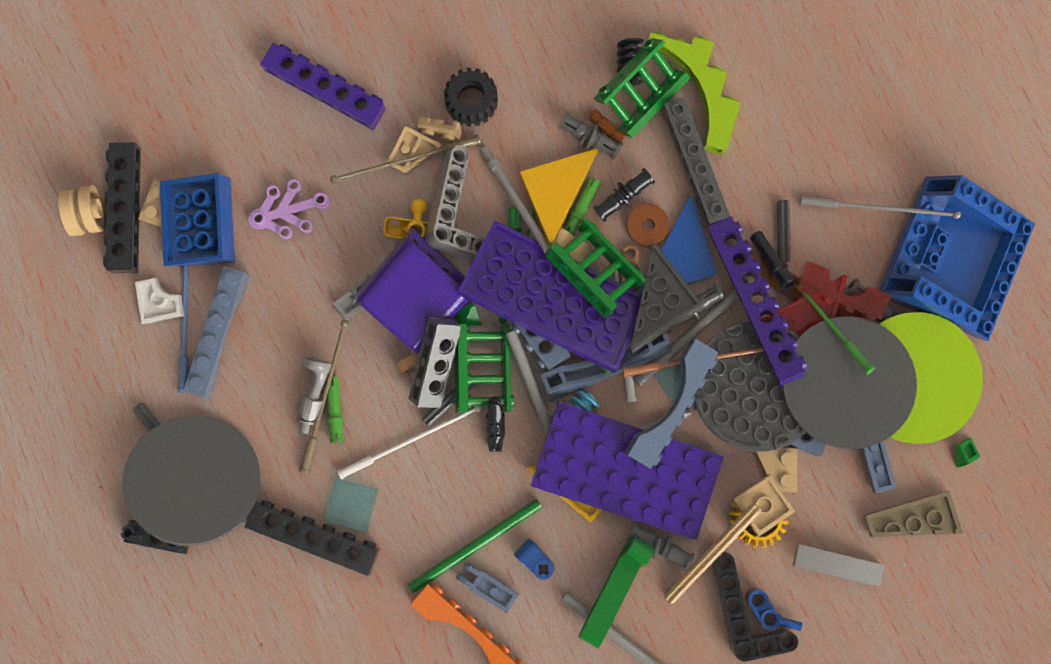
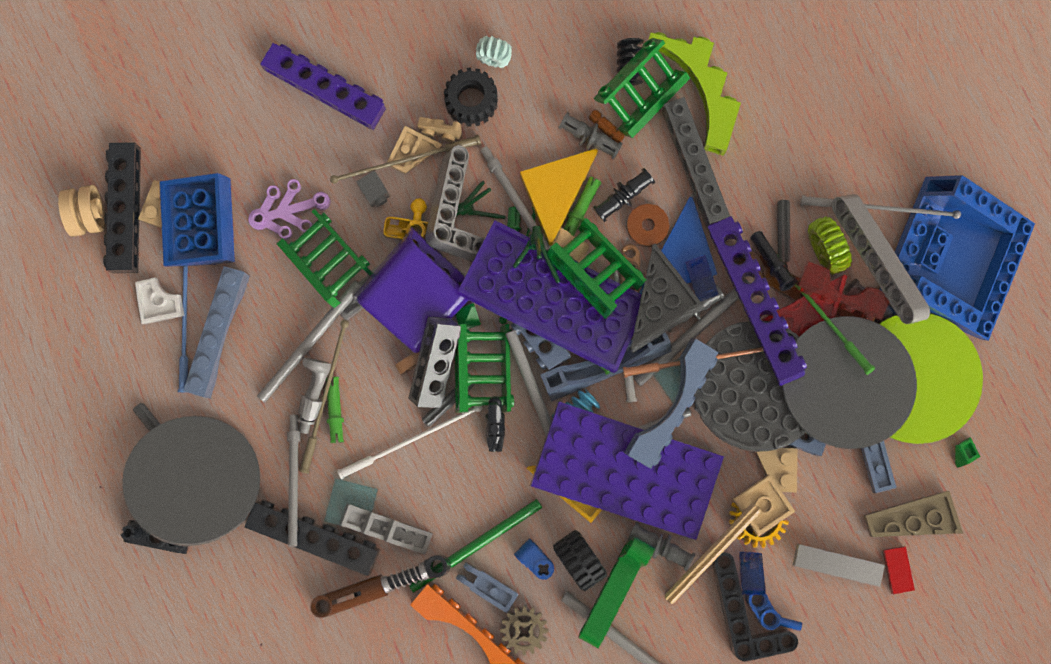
none -> light grey piece [257,280,362,403]
none -> green fence [276,209,373,309]
none -> light grey bar [287,415,300,547]
none -> piece [310,554,451,618]
none -> light grey slope [339,503,433,554]
none -> dark grey brick [356,170,390,207]
none -> dark green plant [456,181,505,219]
none -> light aqua gear [476,36,512,68]
none -> dark tan gear [500,605,548,656]
none -> dark green plant [513,226,560,283]
none -> black tyre [553,530,607,591]
none -> clear blue tile [685,255,719,301]
none -> clear blue tile [739,552,766,595]
none -> lime gear [808,216,852,275]
none -> light grey beam [832,194,930,324]
none -> red tile [882,546,915,594]

